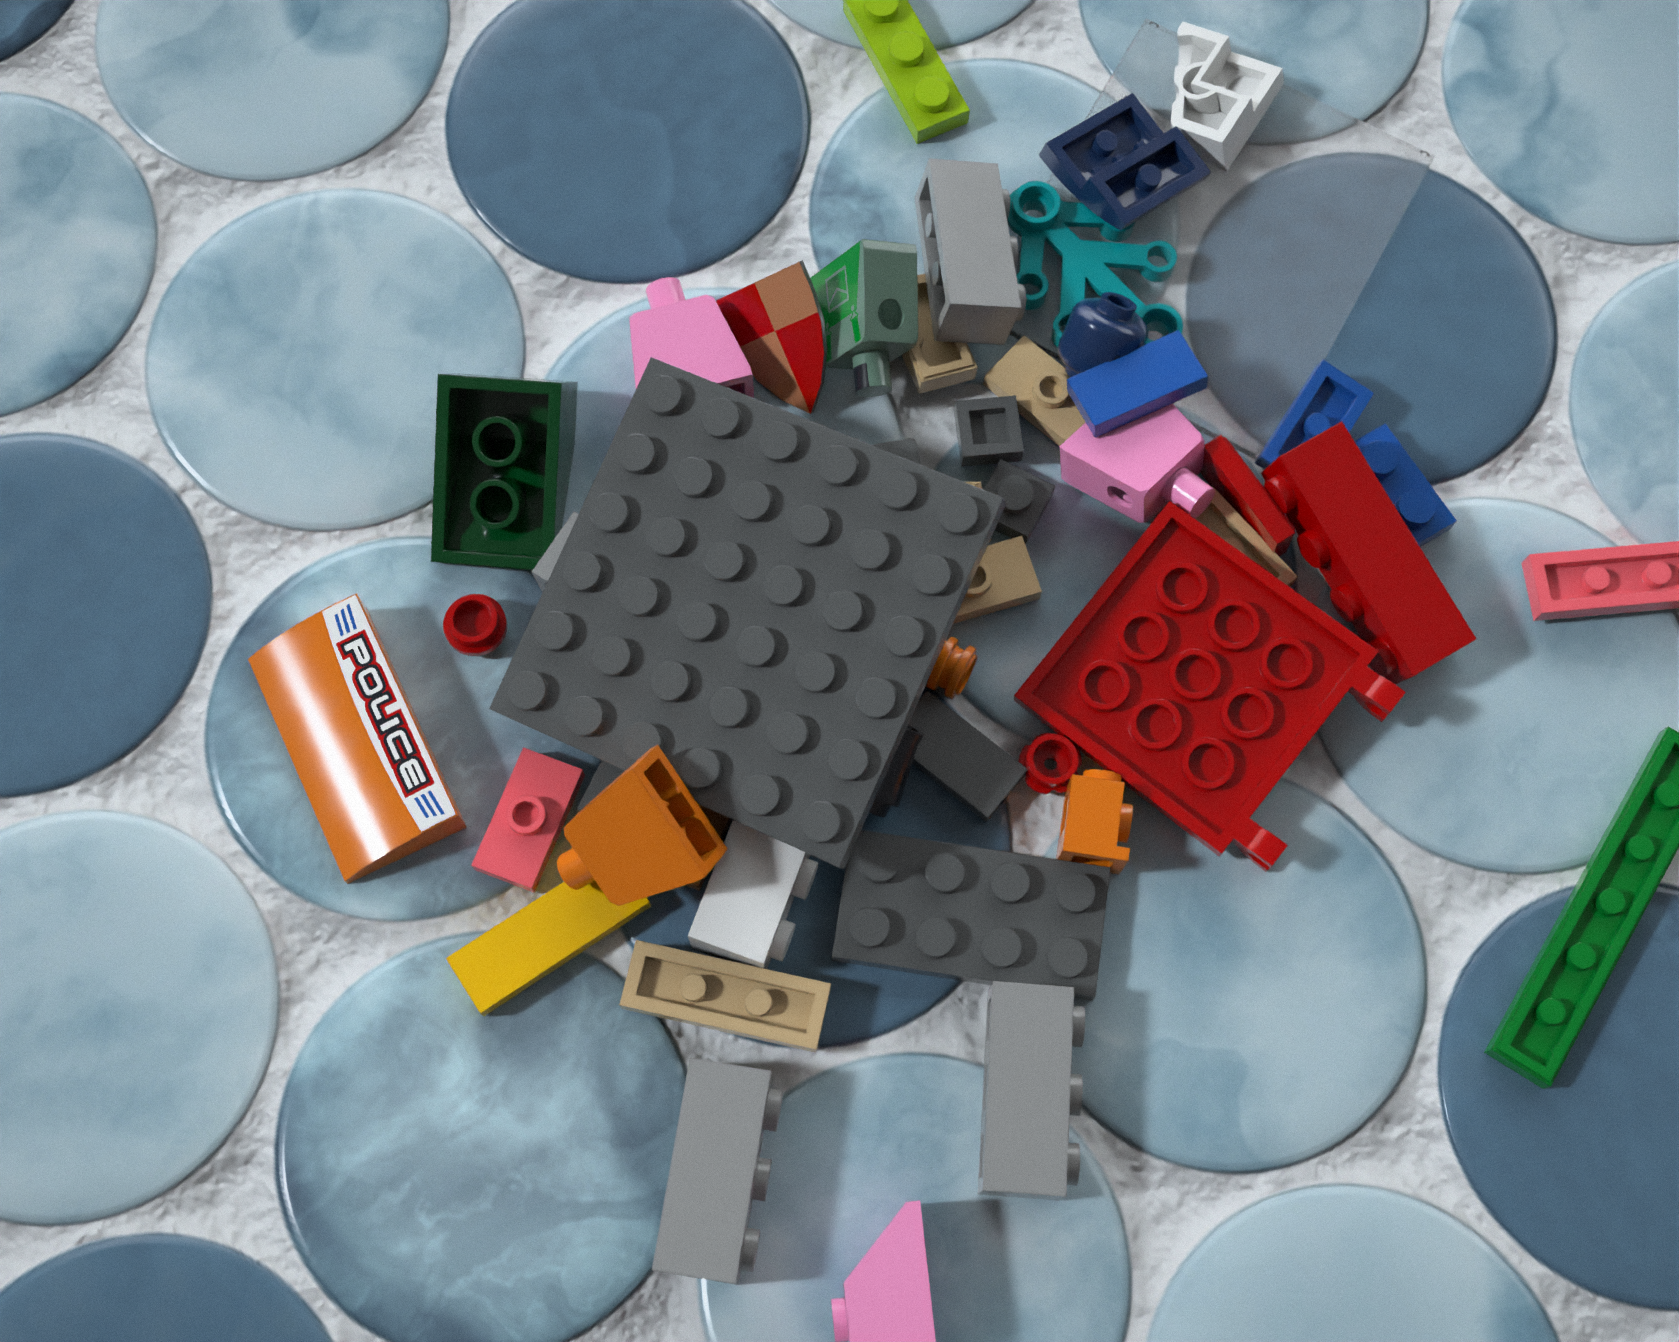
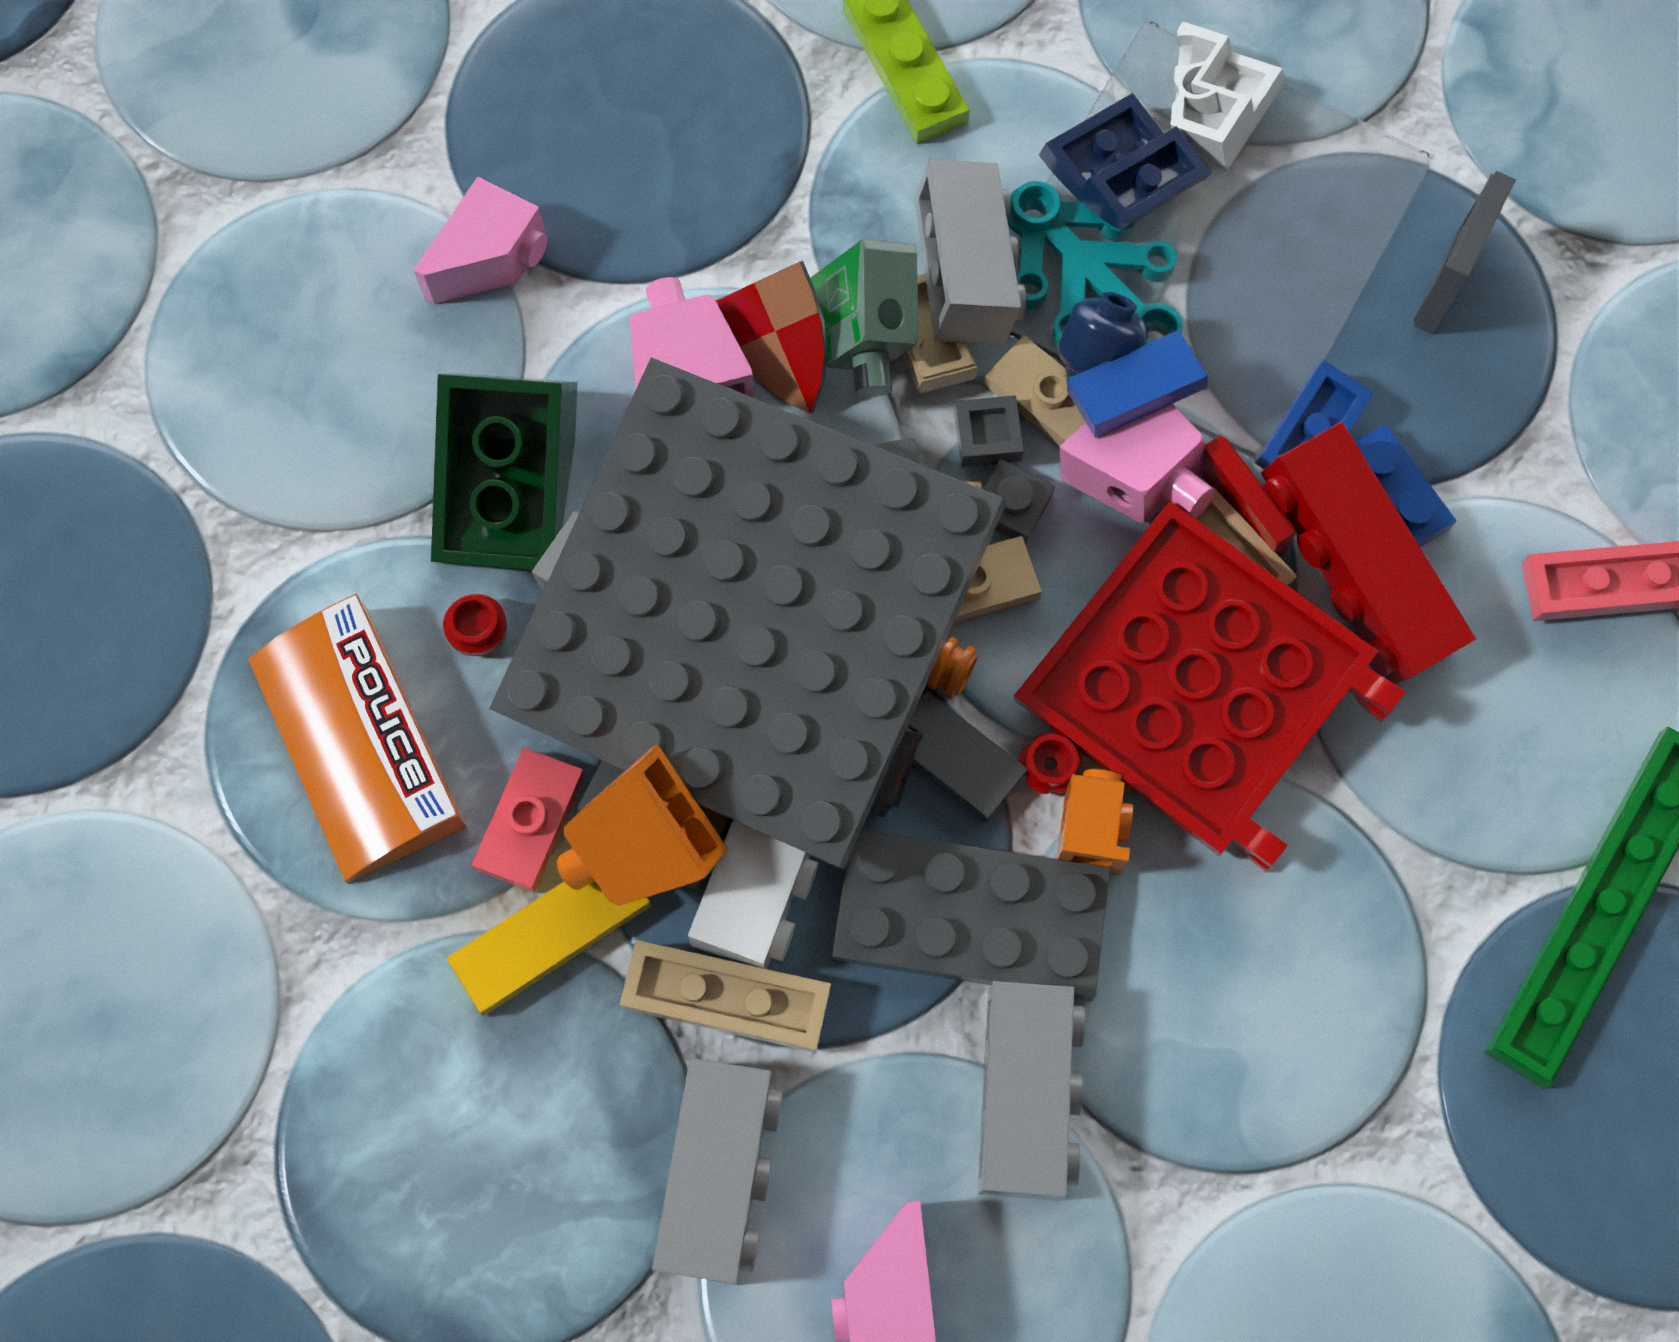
none -> bright pink slope [414,177,547,304]
none -> dark grey tile [1413,171,1516,334]

